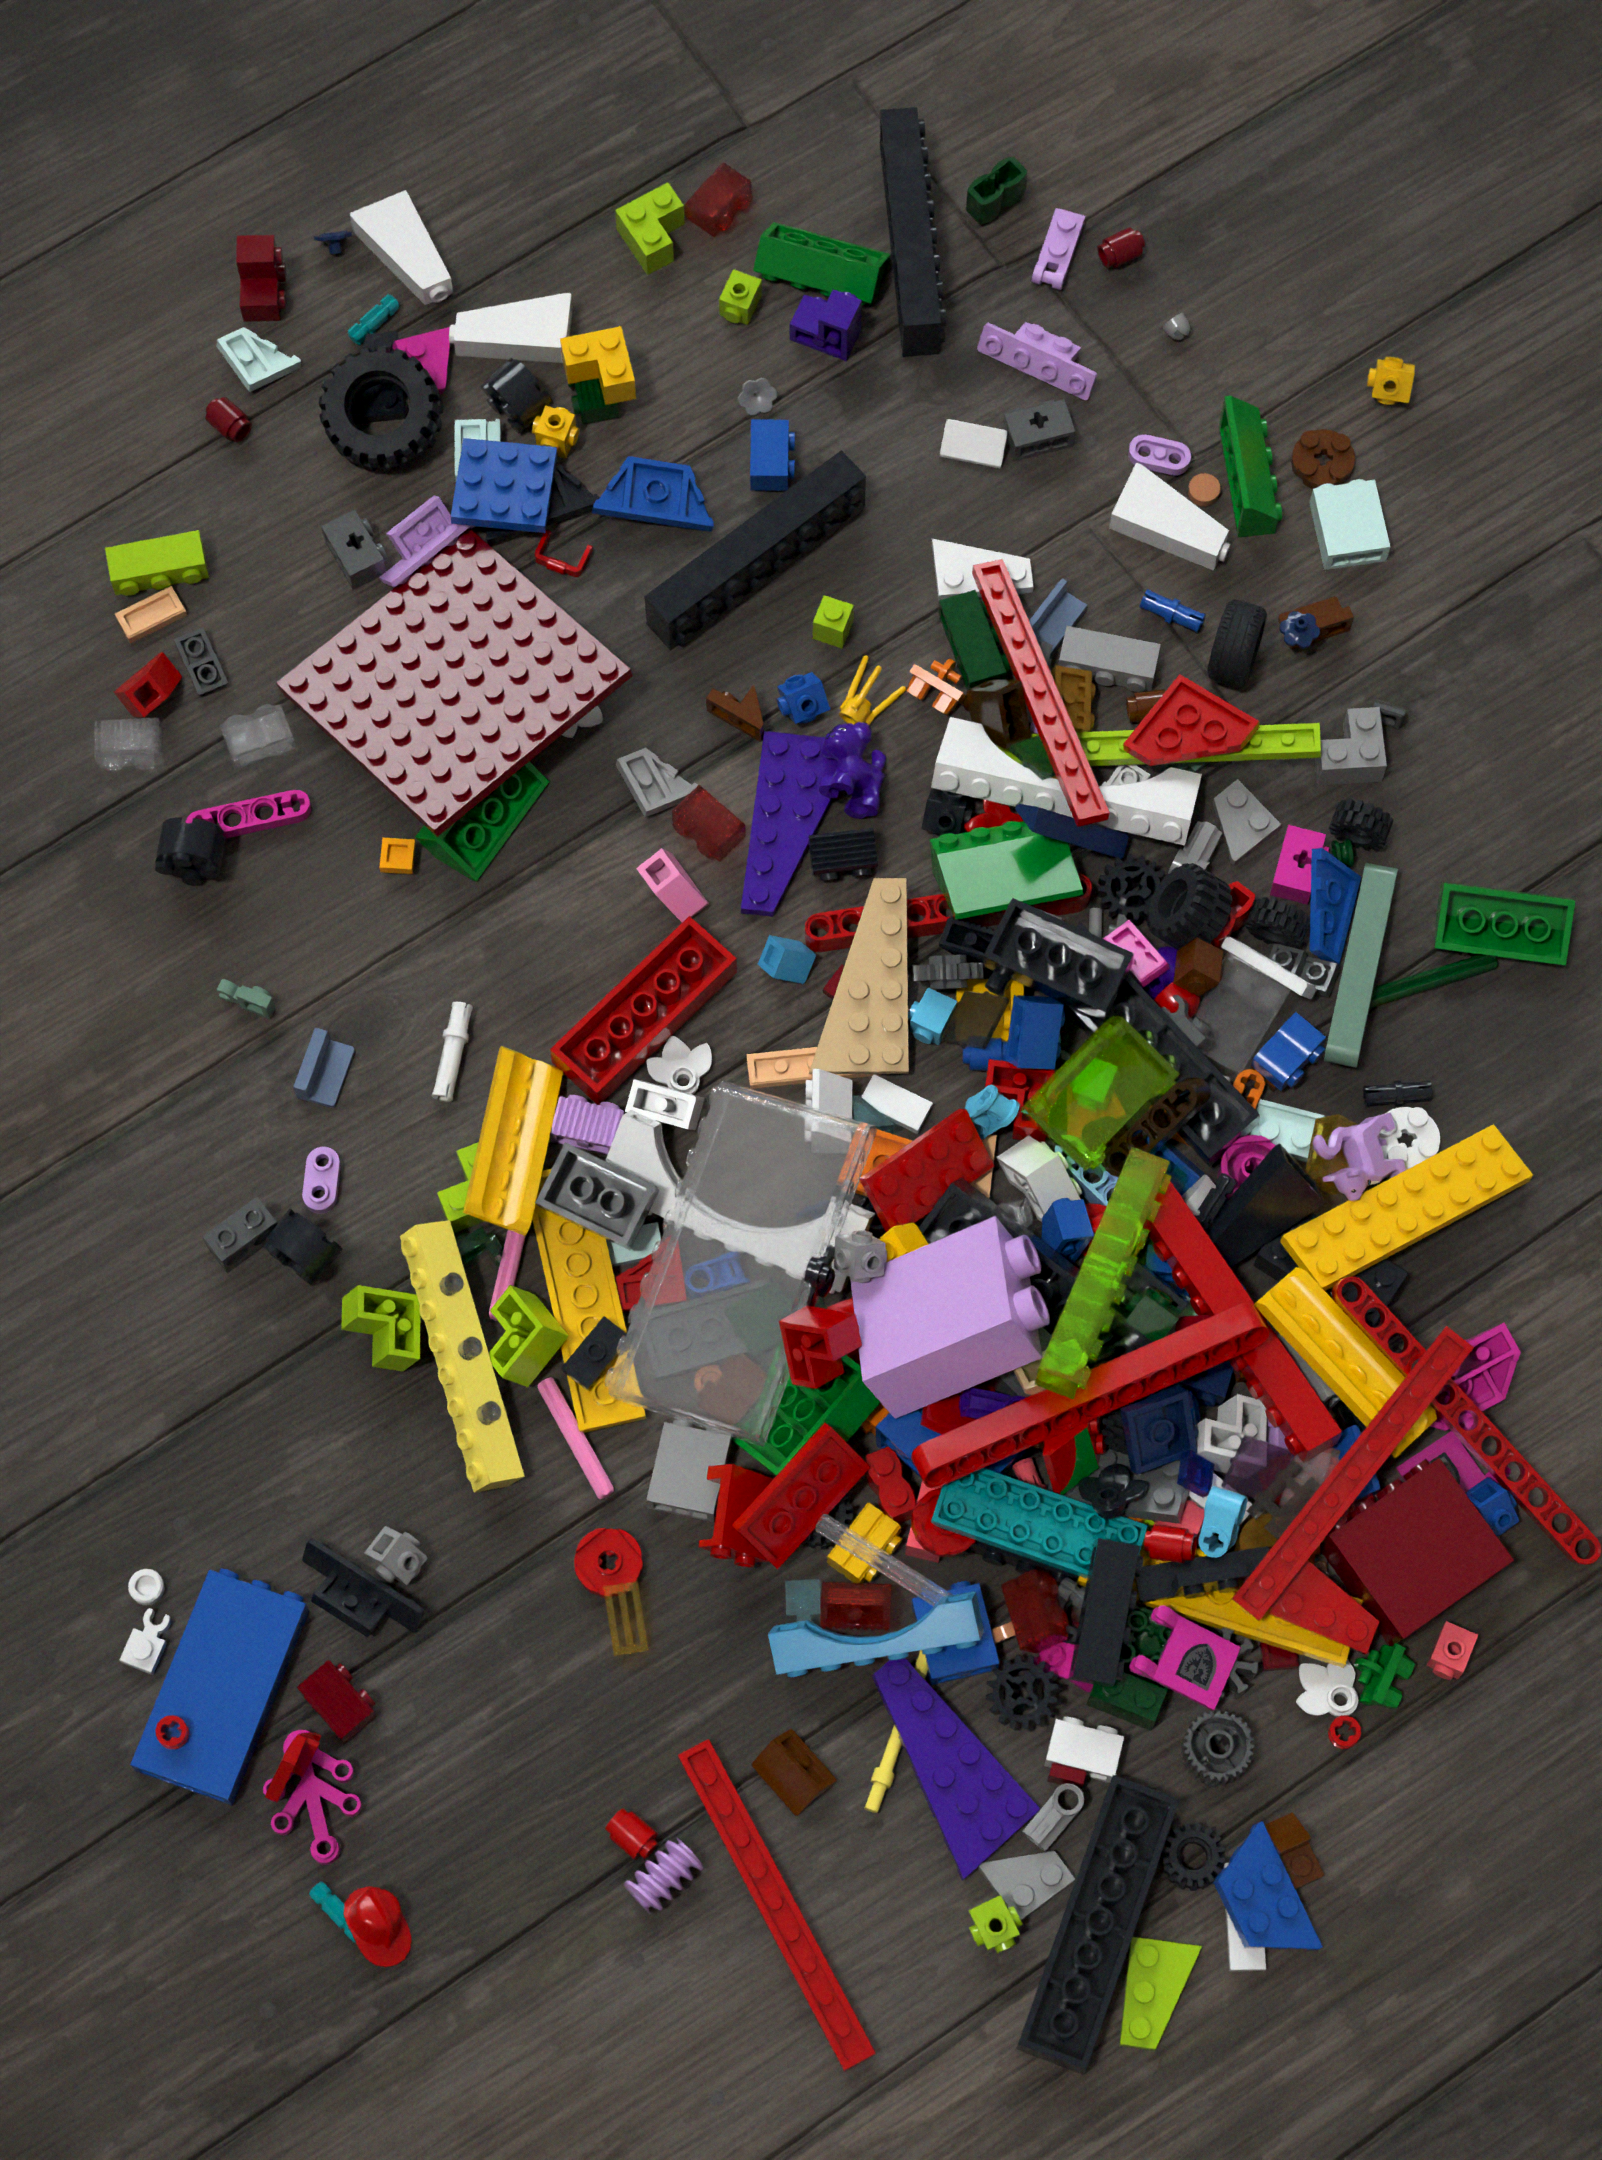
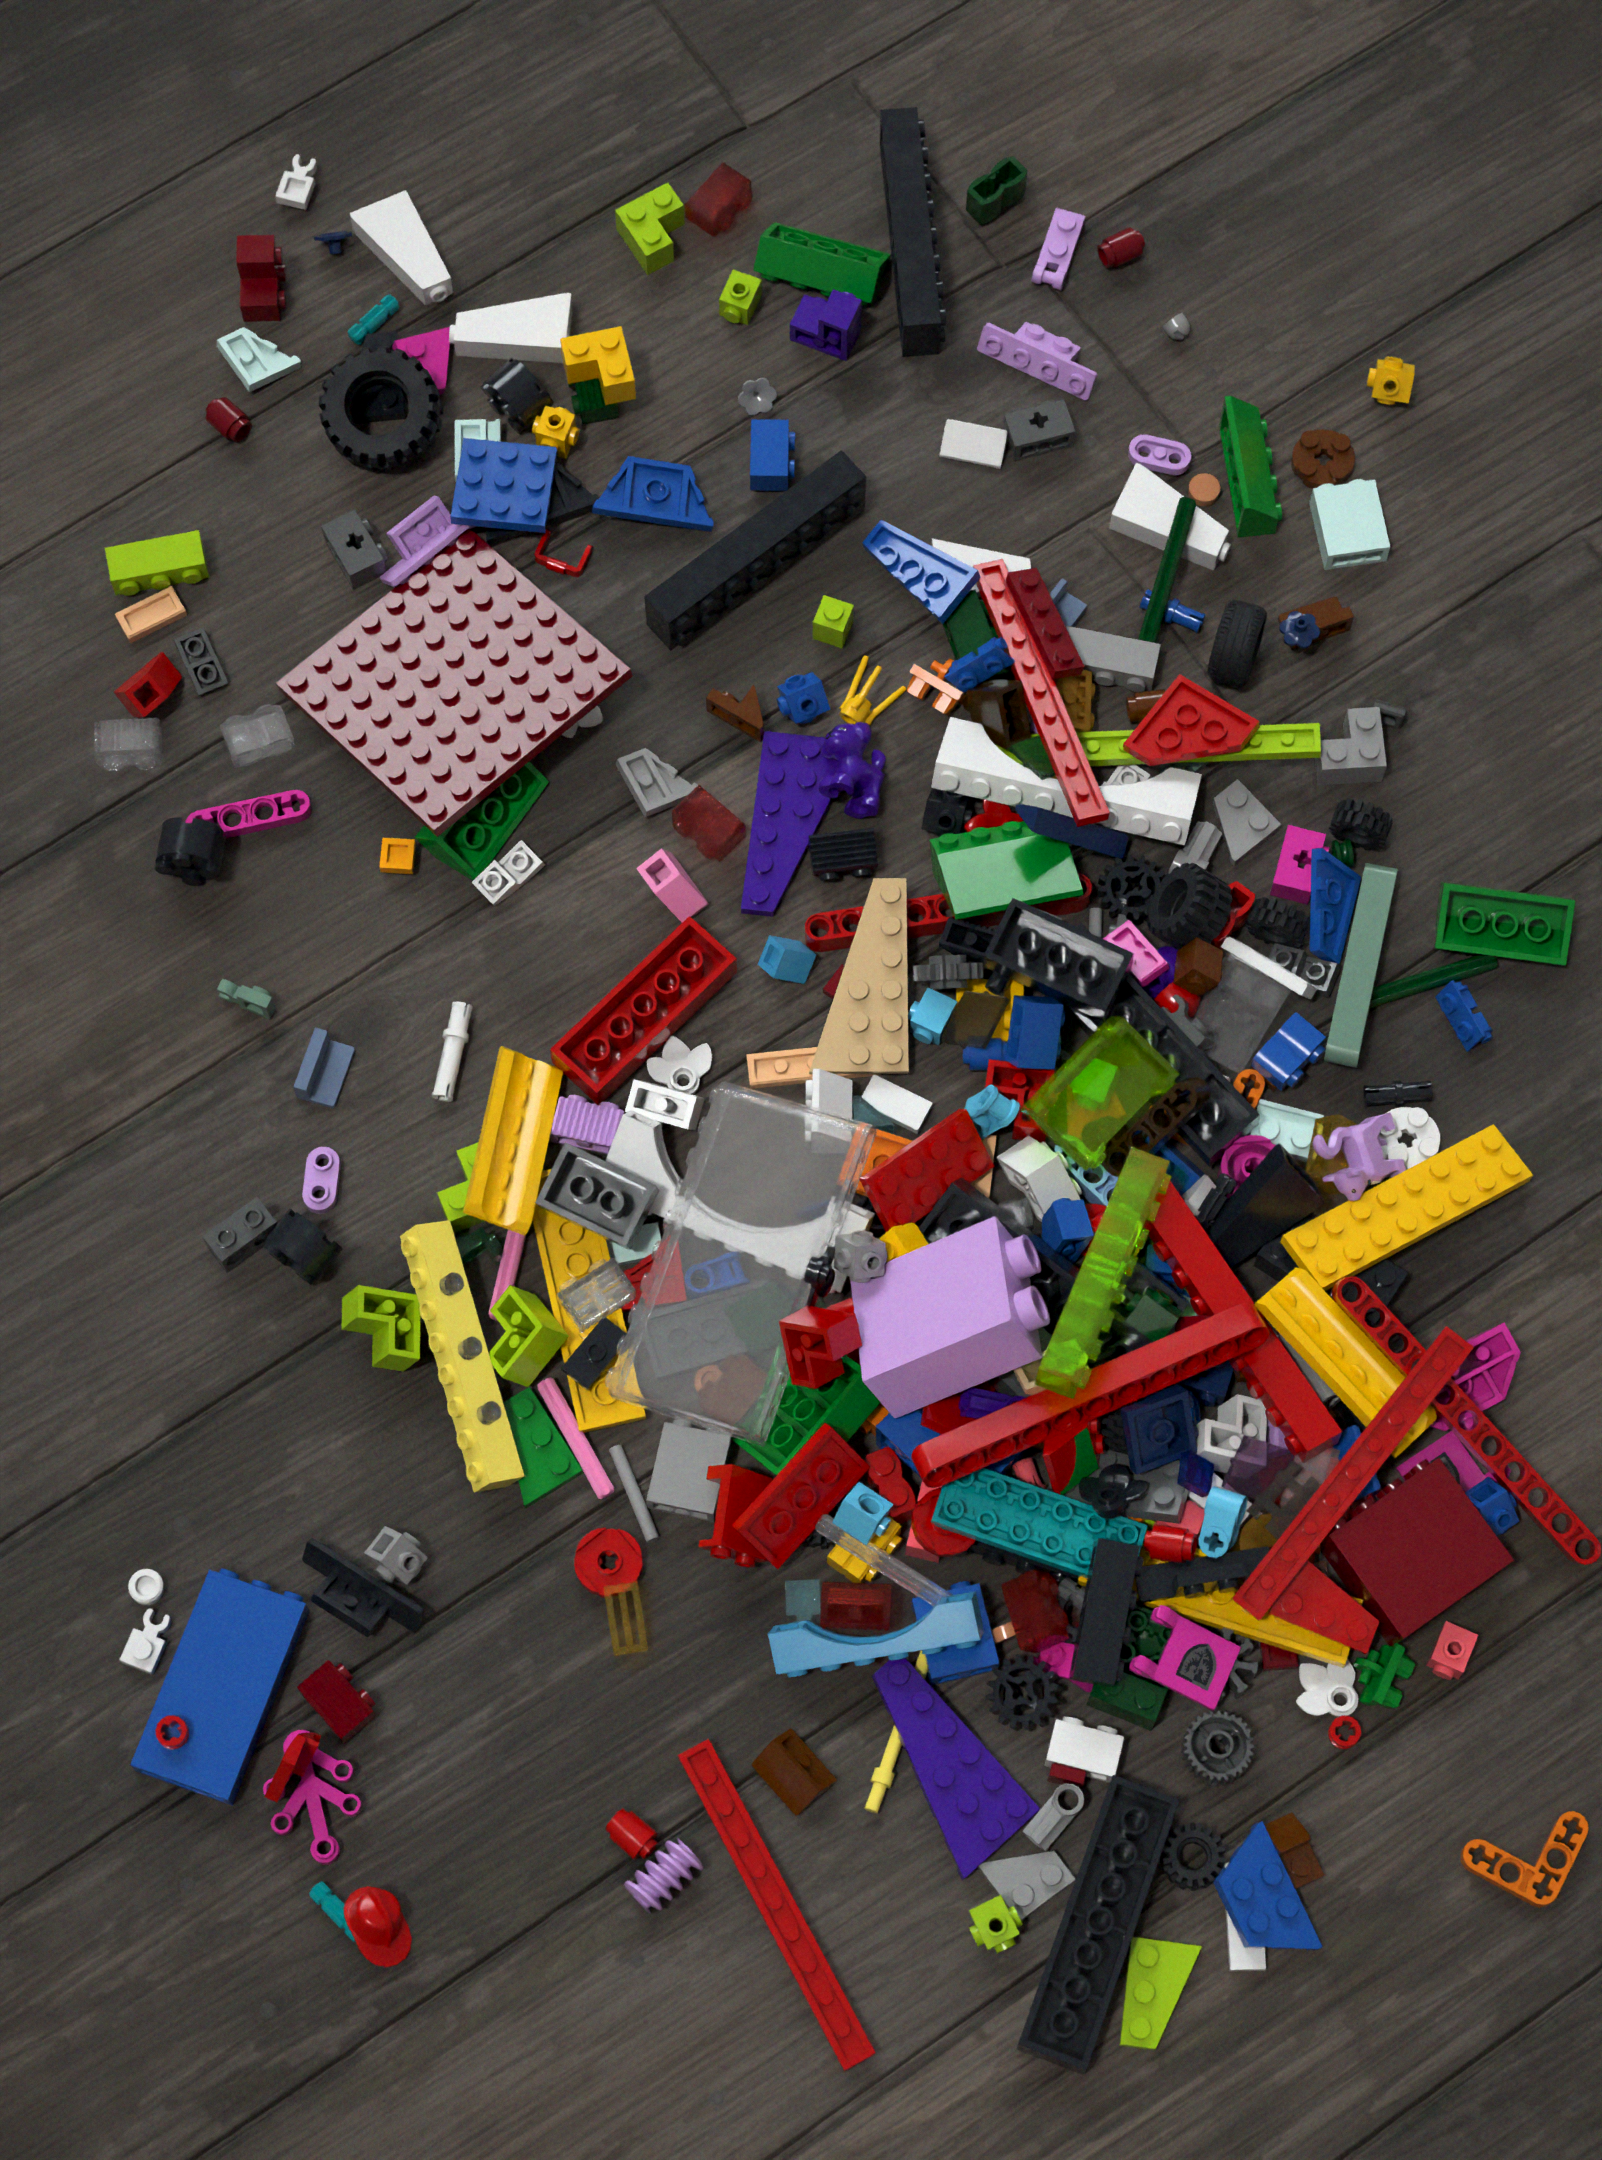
none -> white plate [275,154,317,210]
none -> white slope [472,840,545,906]
none -> green wing [503,1387,583,1509]
none -> clear brick [556,1258,637,1333]
none -> light grey bar [609,1445,660,1543]
none -> medium azure brick [832,1482,893,1545]
none -> wing [862,520,981,624]
none -> blue hinge [944,637,1015,693]
none -> dark red plate [1005,568,1085,680]
none -> dark green axle [1138,497,1196,643]
none -> blue hinge [1435,980,1493,1052]
none -> orange beam [1460,1811,1589,1908]

